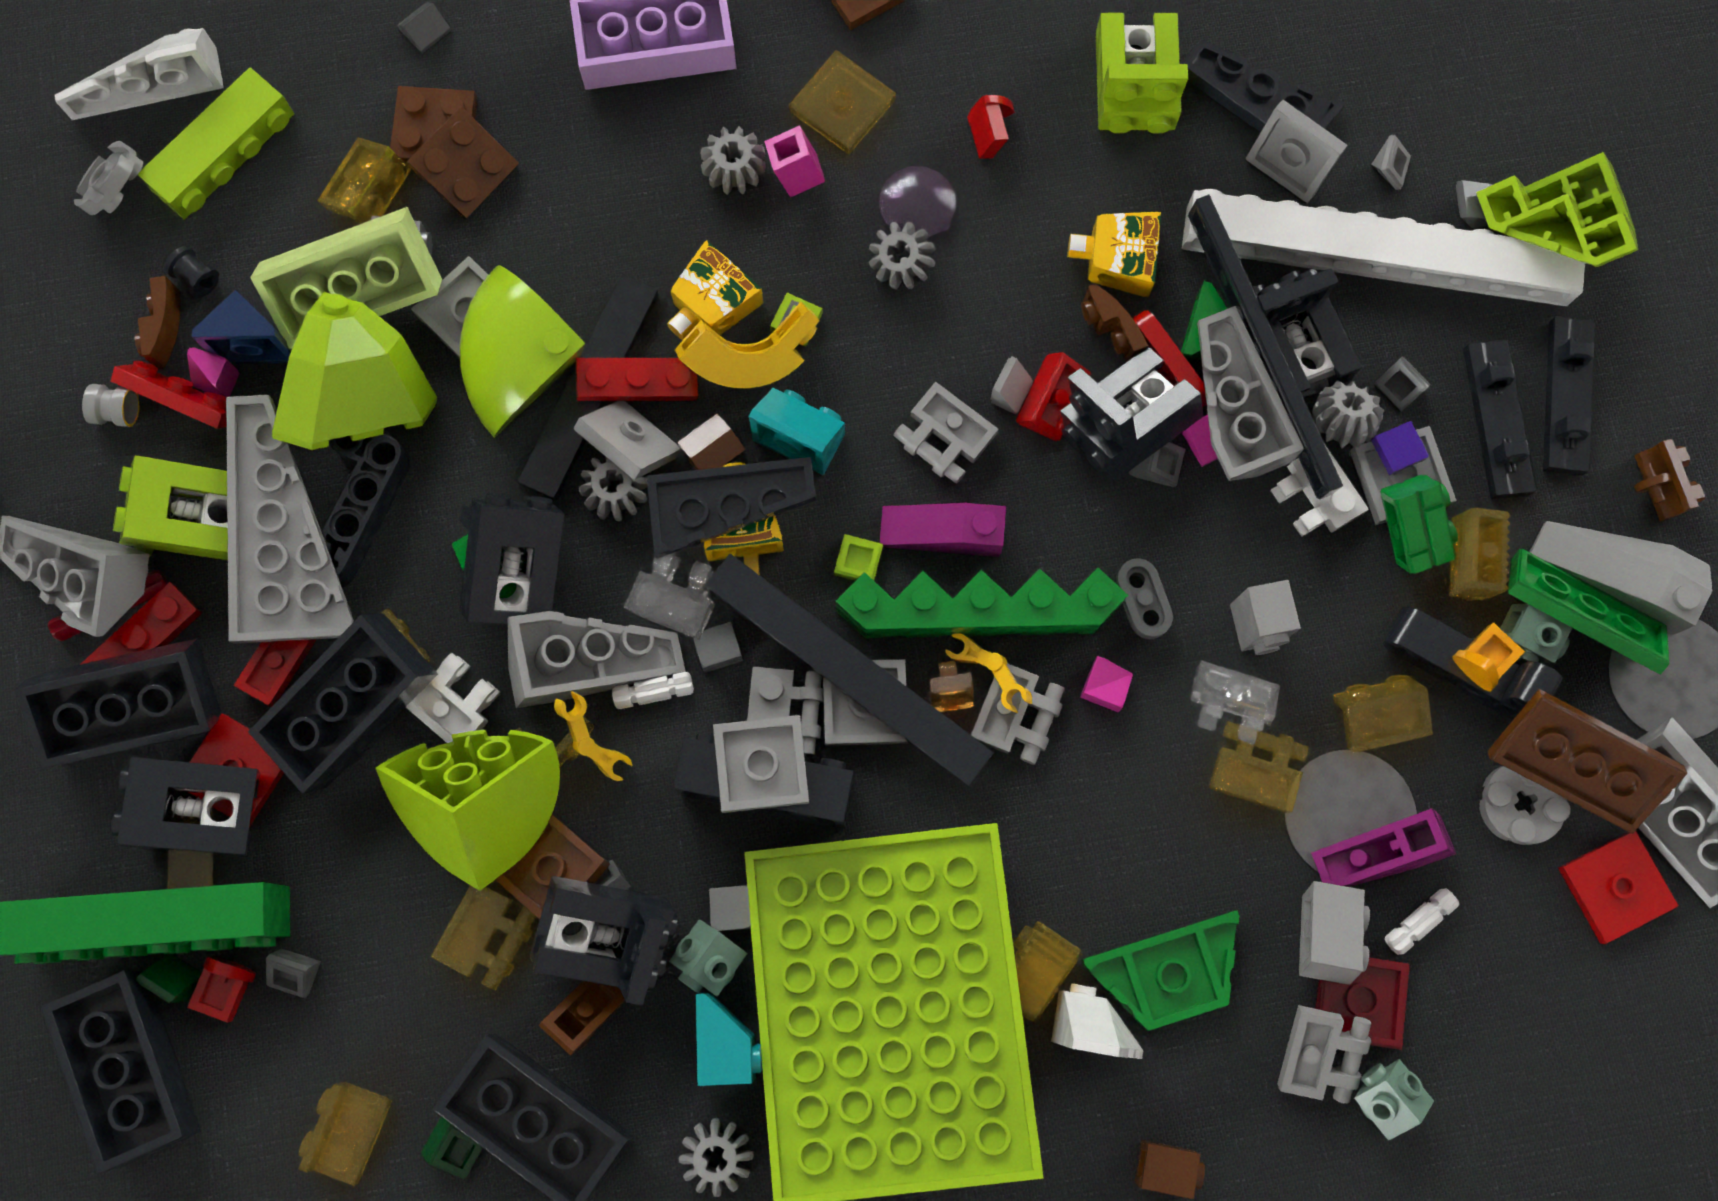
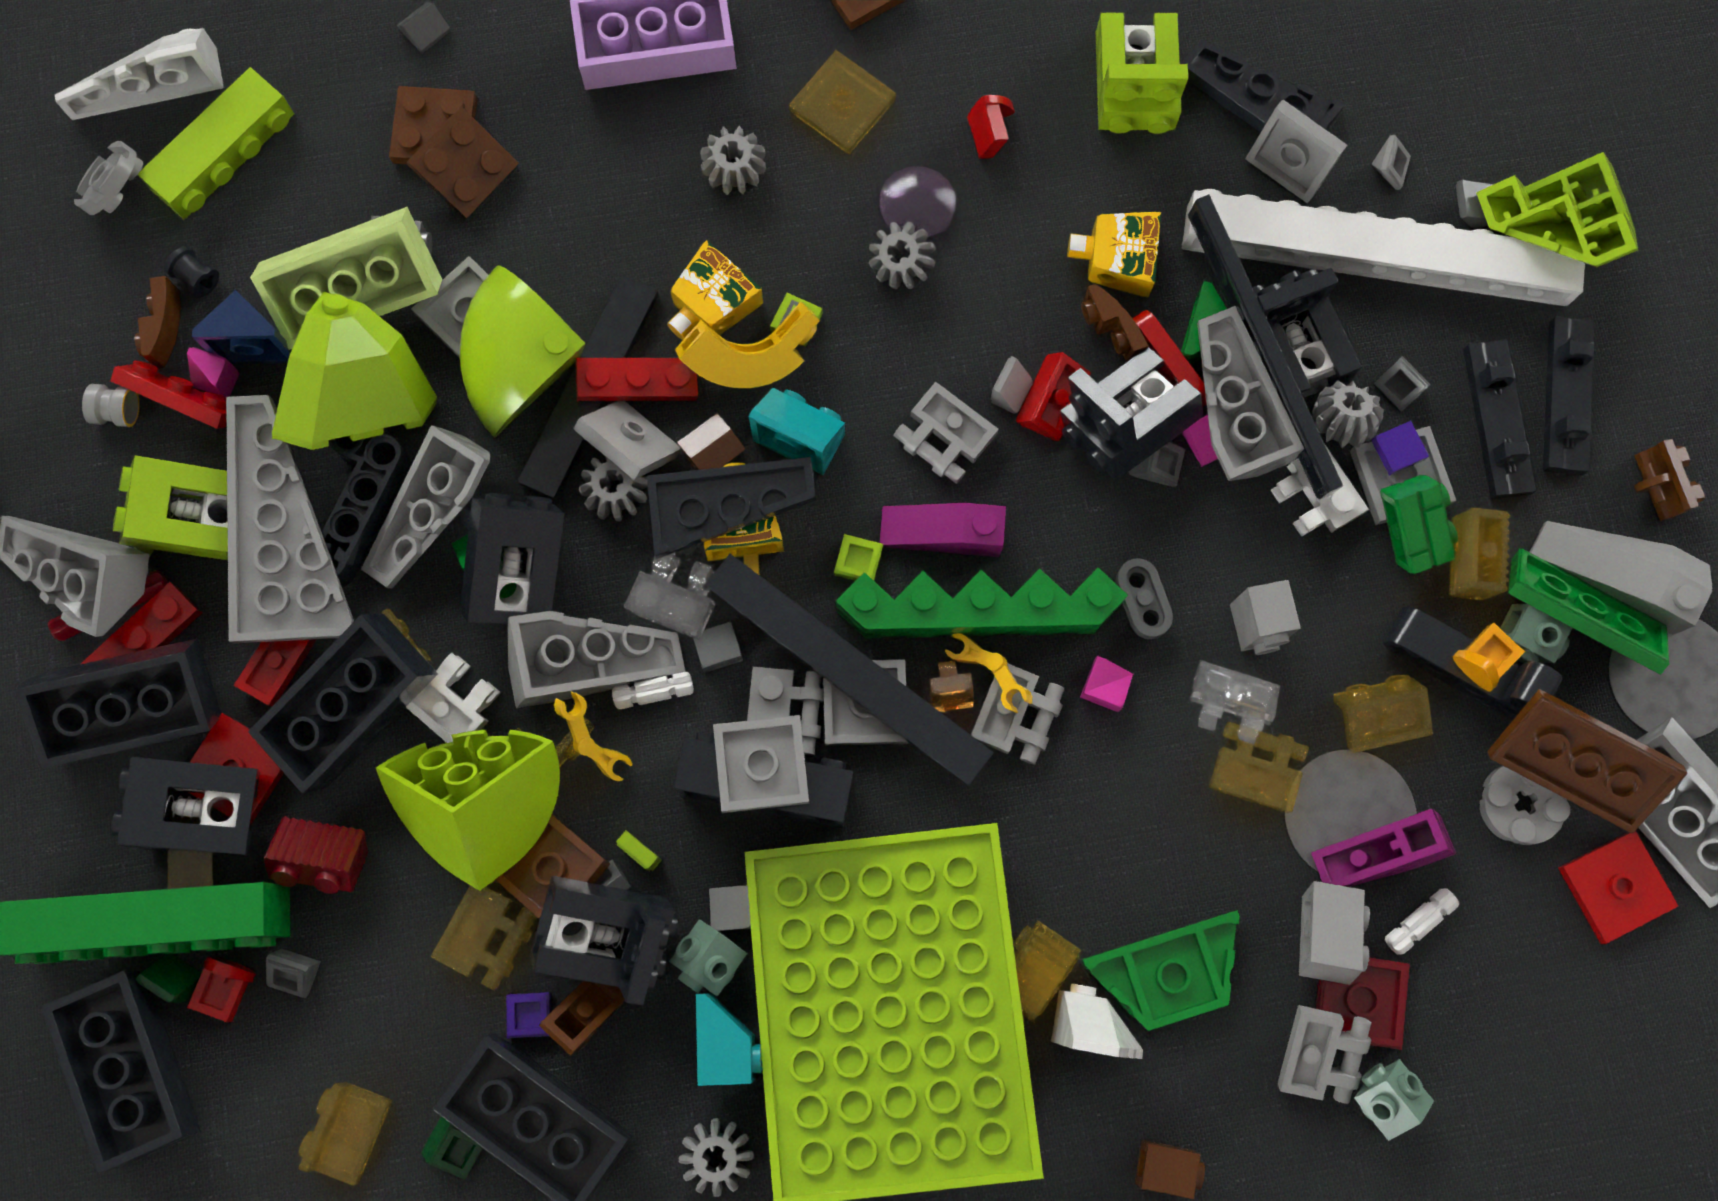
clear yellow bracket [317,137,410,225] -> none
dark pink brick [764,125,825,197] -> none
none -> dark red brick [264,816,368,894]
none -> light grey wedge [361,425,490,589]
none -> dark purple tile [506,992,552,1038]
none -> lime tile [616,830,662,871]

